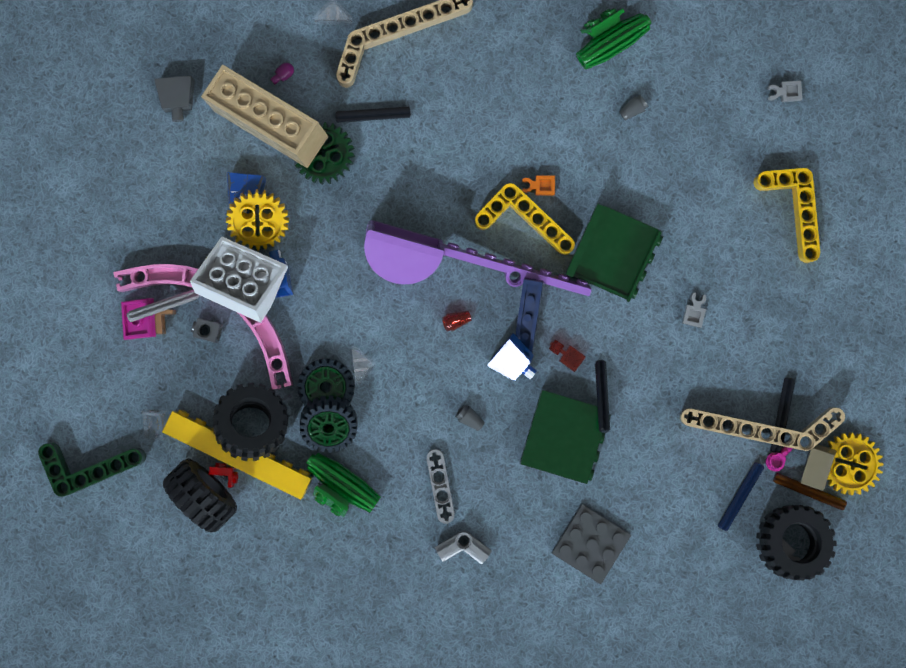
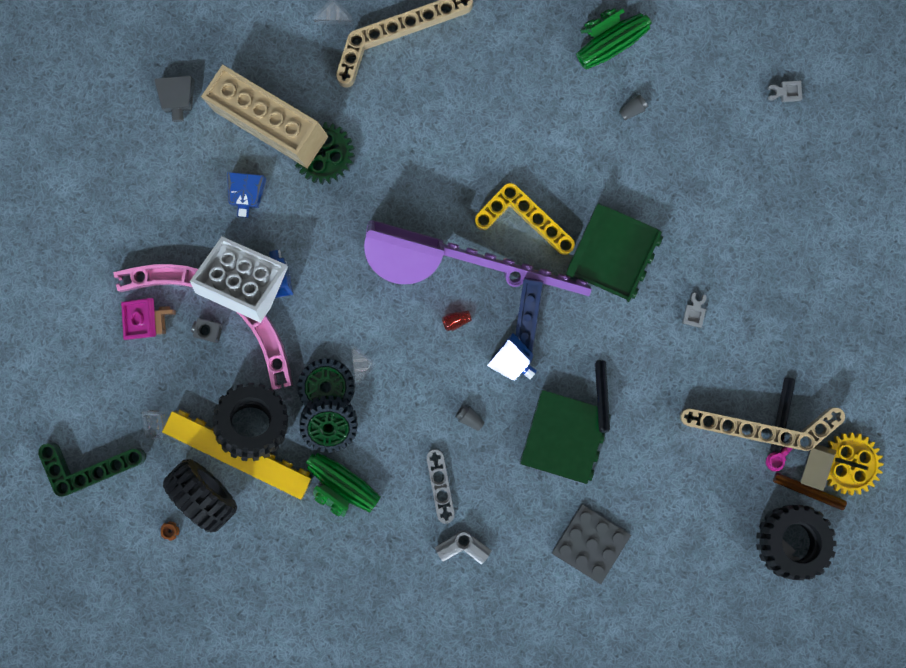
light grey axle [127,289,199,322] -> none
red bracket [209,463,238,488] -> none
yellow gear [226,189,289,251] -> none
magenta cylinder [270,62,294,85] -> none
black axle [335,107,411,123] -> none
orange plate [522,176,555,196] -> none
clear red plate [549,340,586,372] -> none
dark blue axle [718,462,764,531] -> none
yellow beam [753,168,820,263] -> none
none -> dark orange plate [161,521,180,541]

